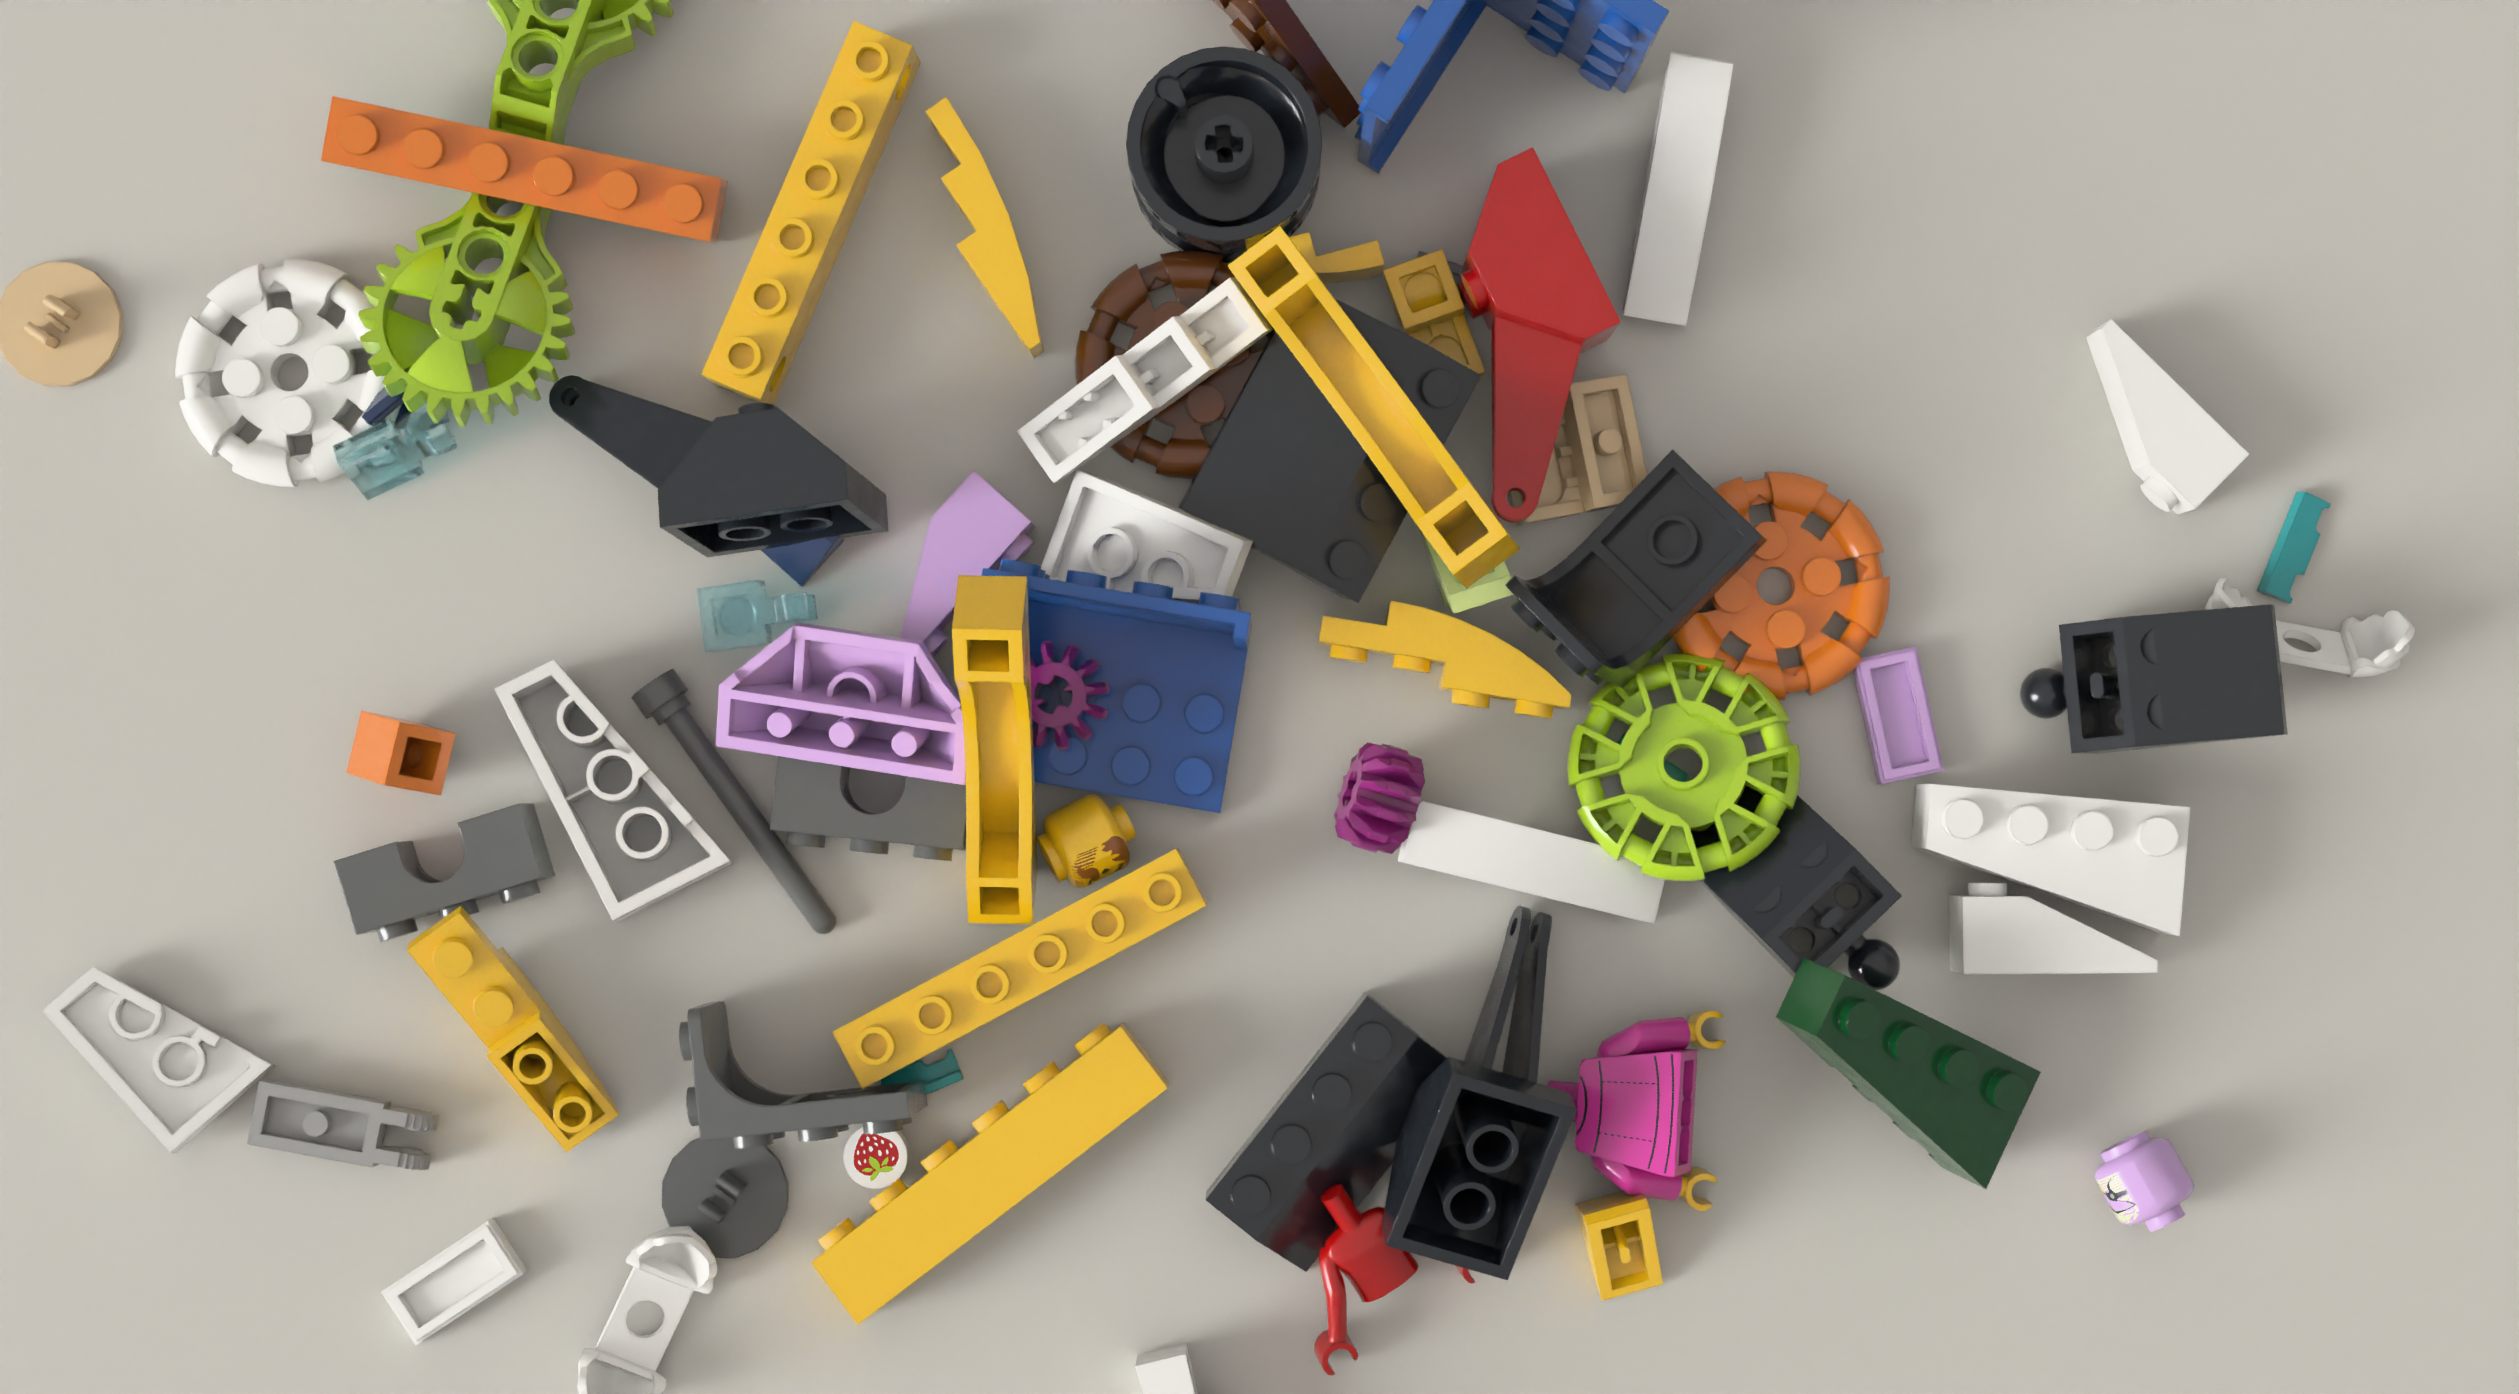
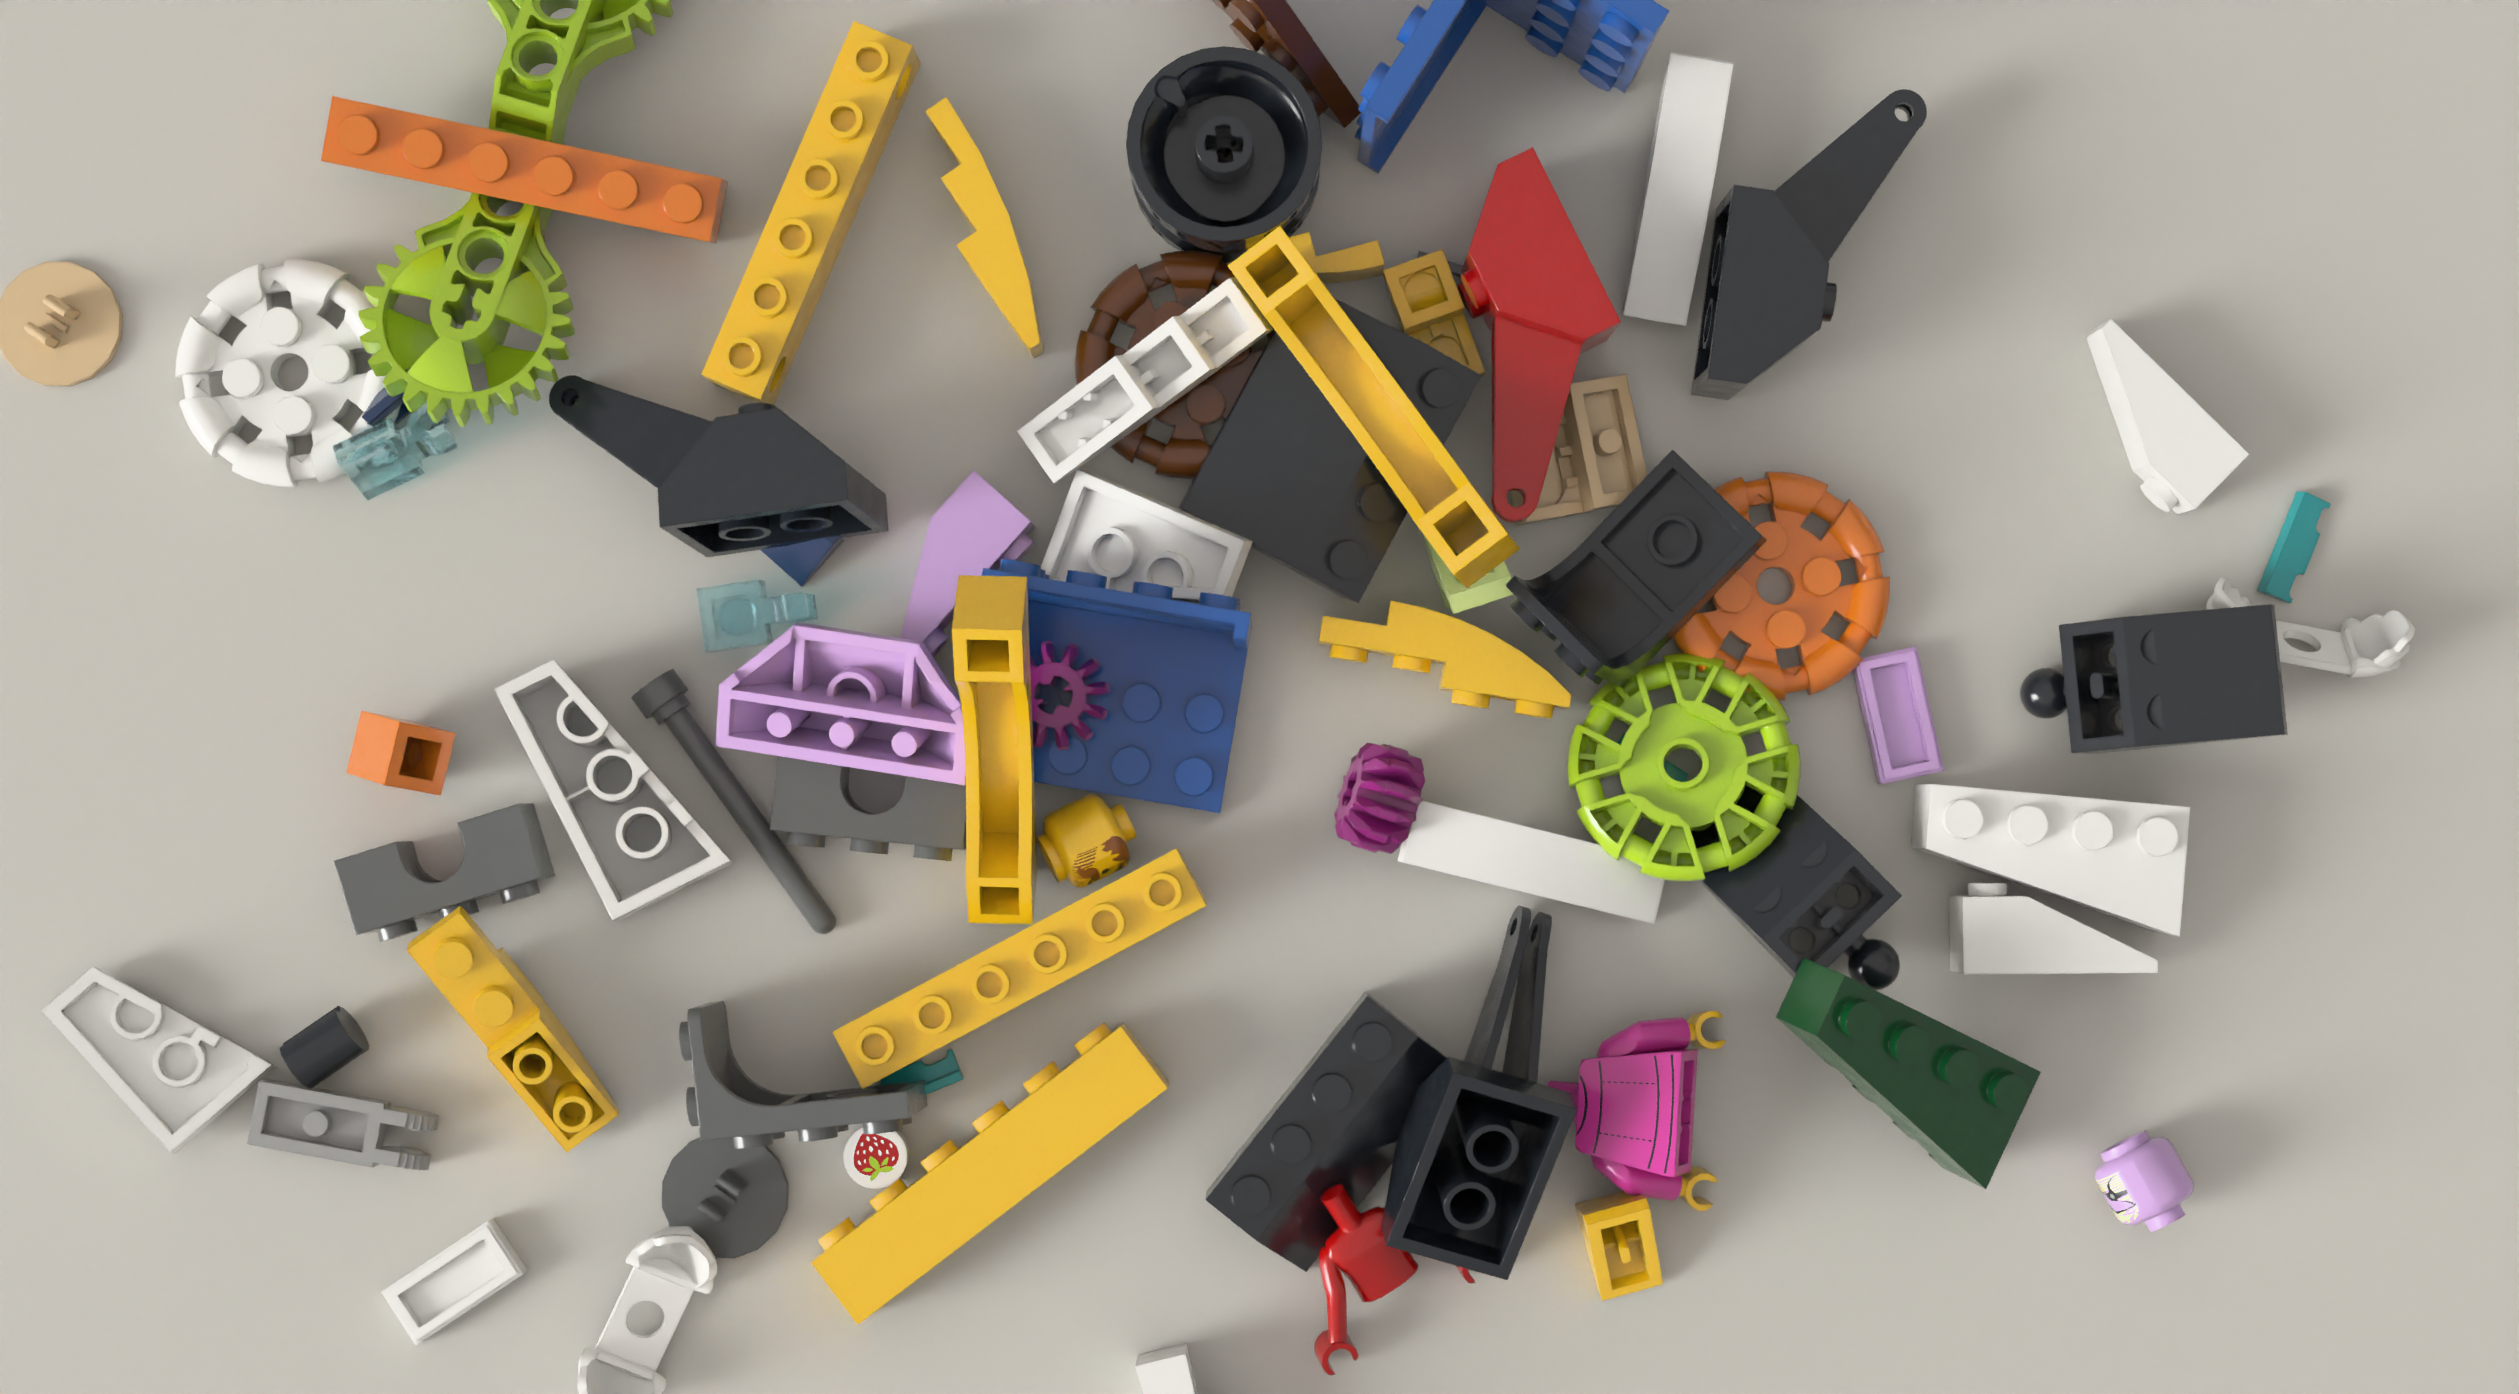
none -> black piece [279,1006,369,1089]
none -> black slope [1691,89,1927,400]

